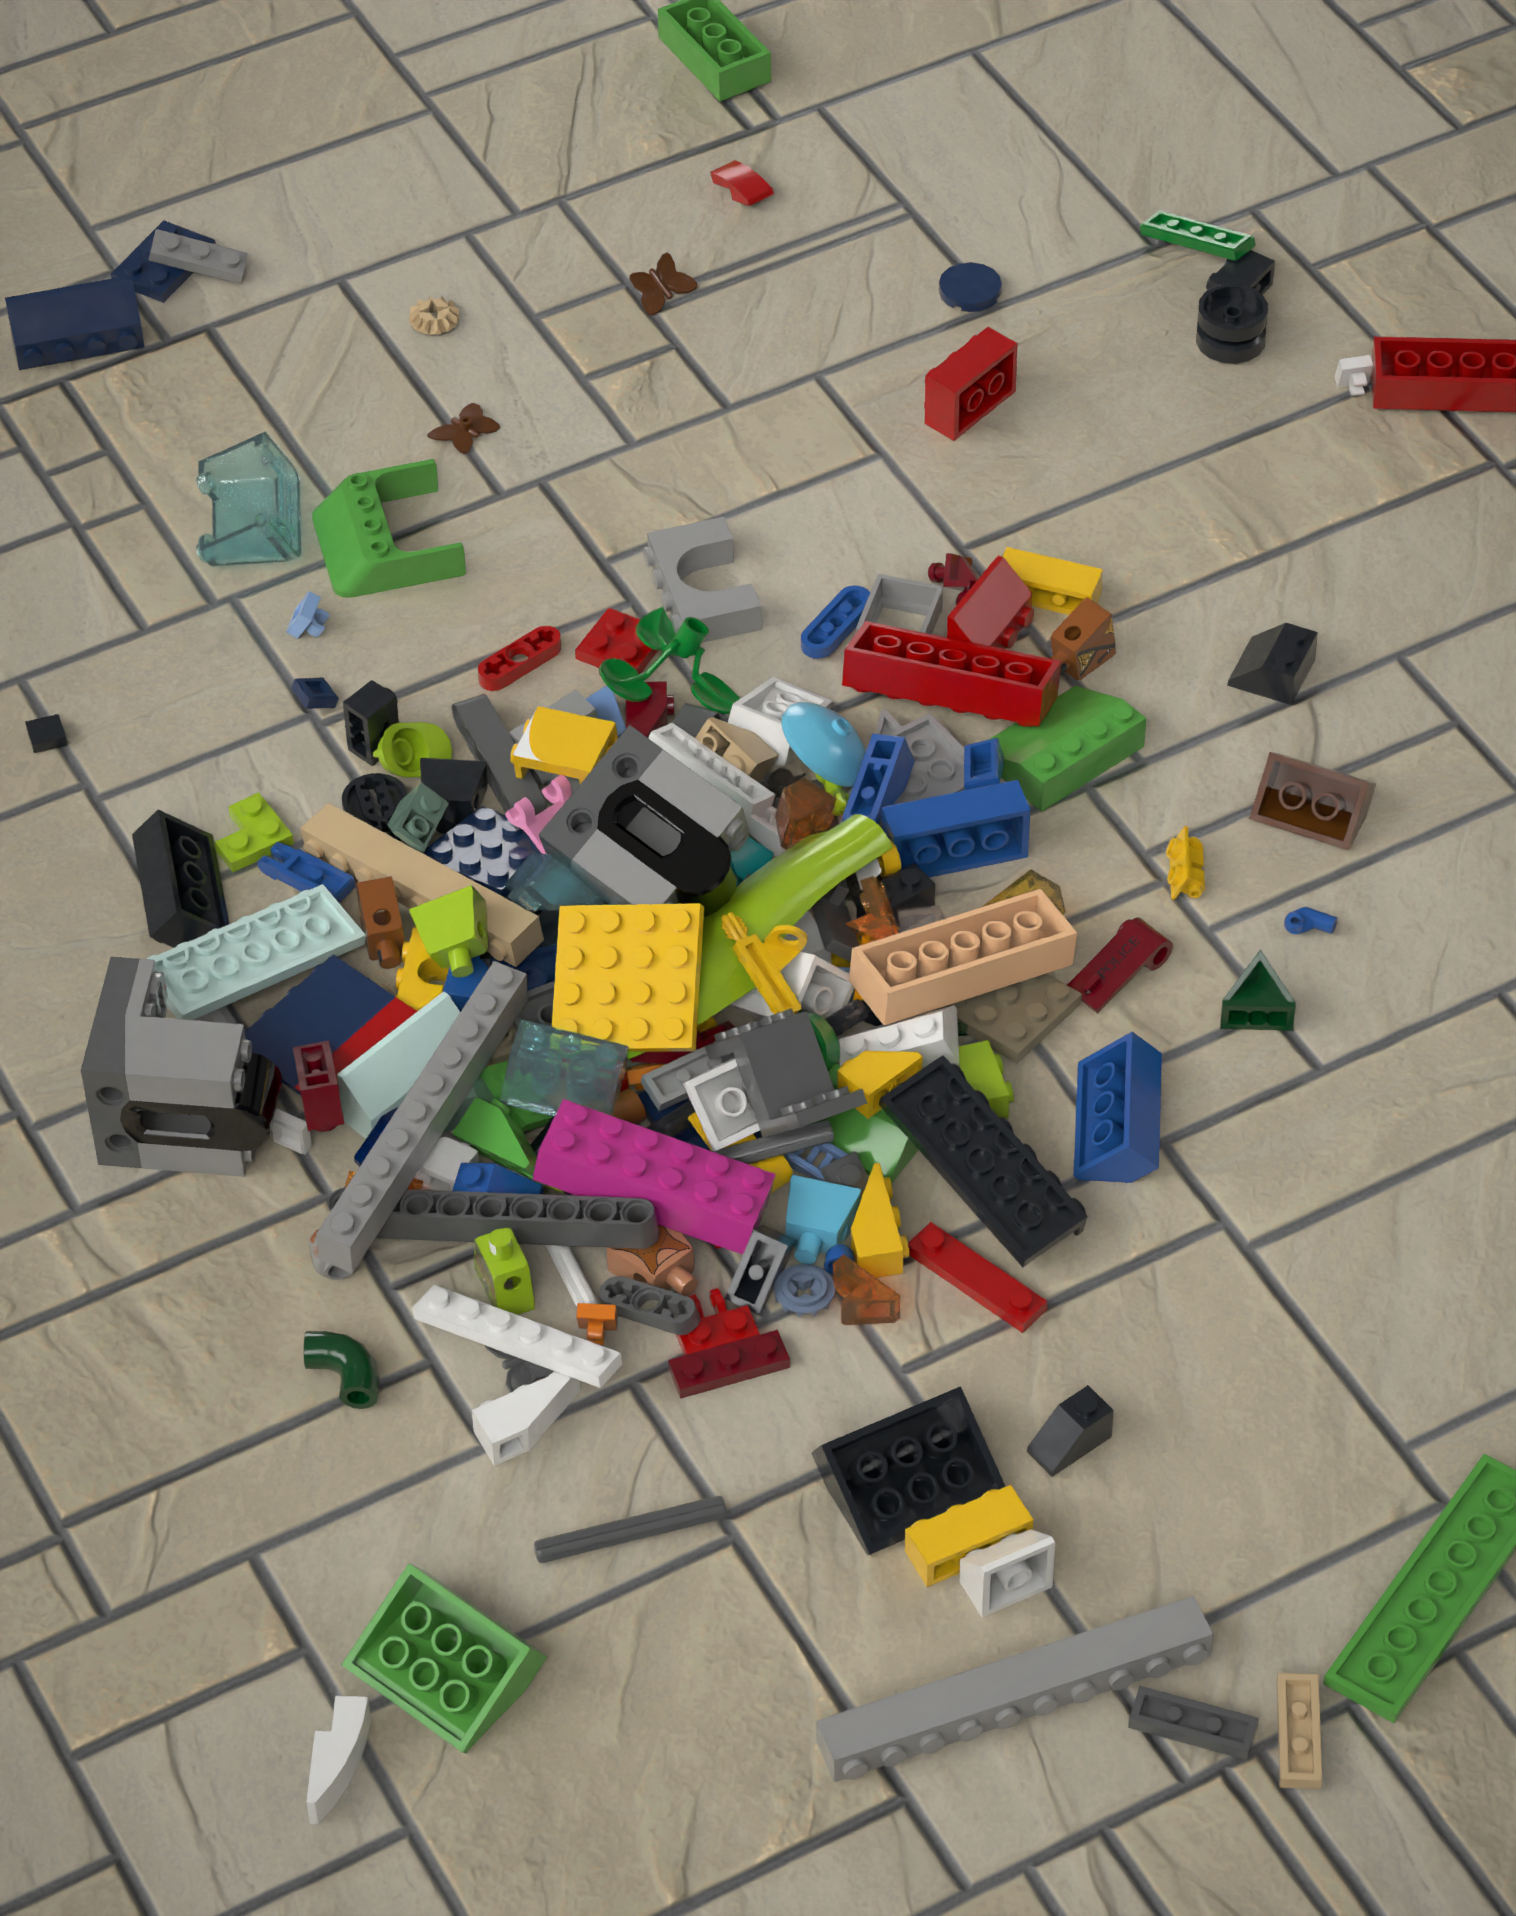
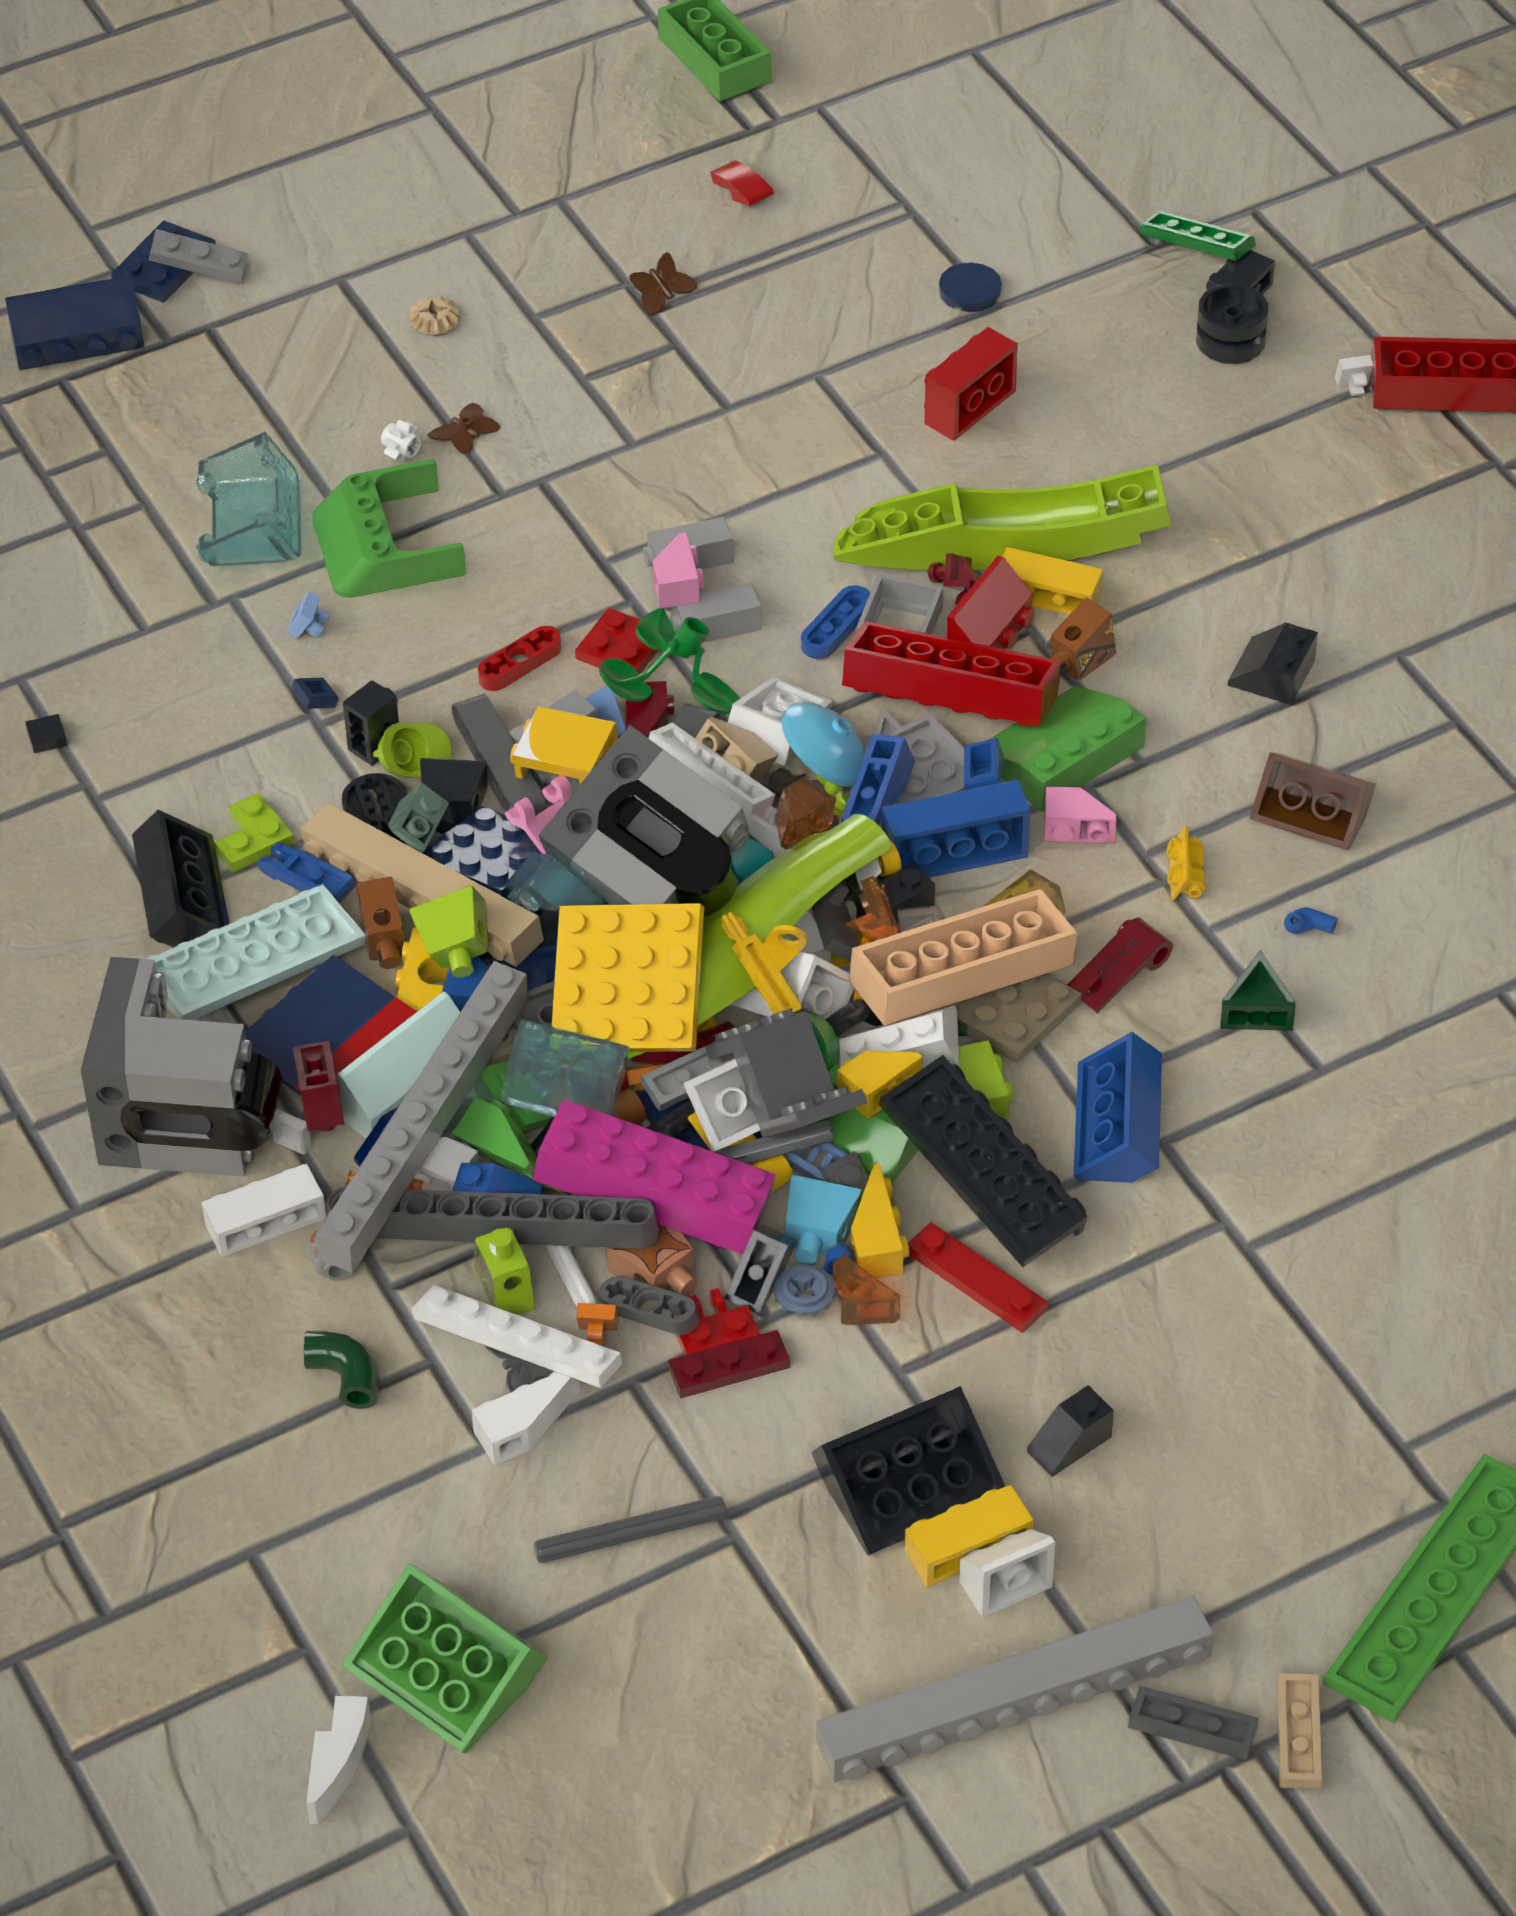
none -> white brick [202,1163,326,1257]
none -> white gear [381,419,422,462]
none -> bright pink slope [653,532,704,608]
none -> lime slope [833,464,1172,570]
none -> bright pink slope [1044,787,1116,843]

